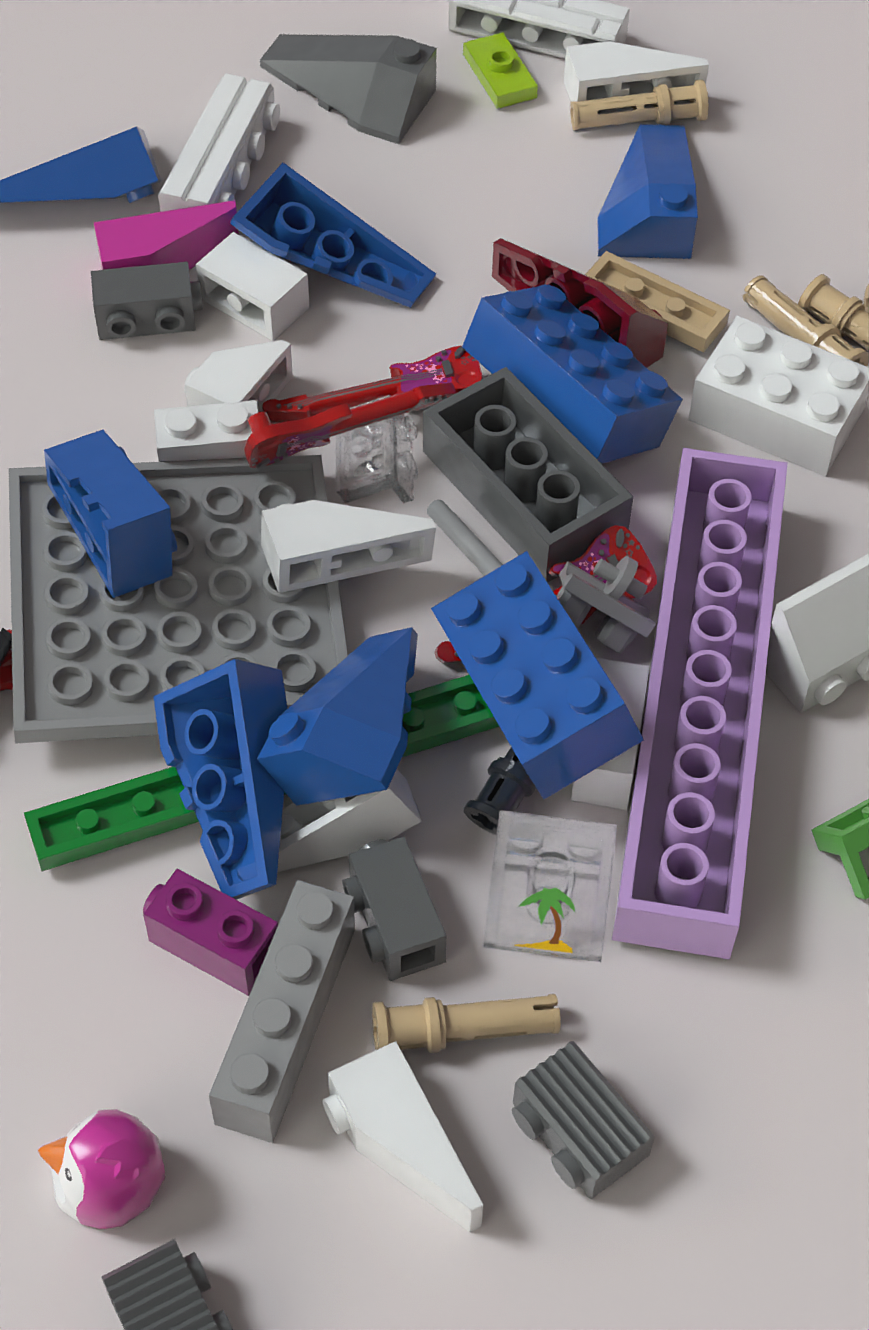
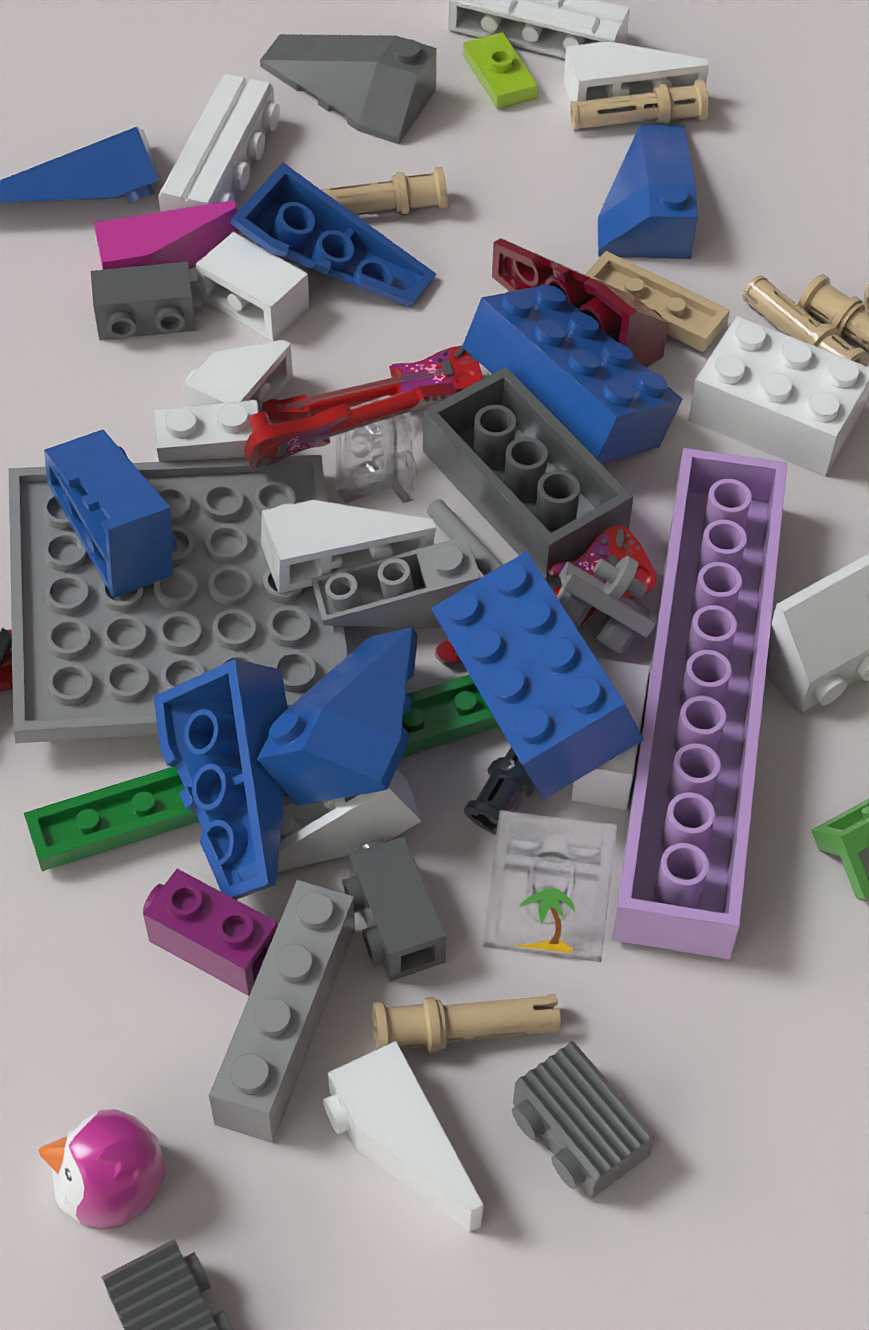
none -> light grey slope [311,536,481,628]
none -> tan pin [321,167,448,215]

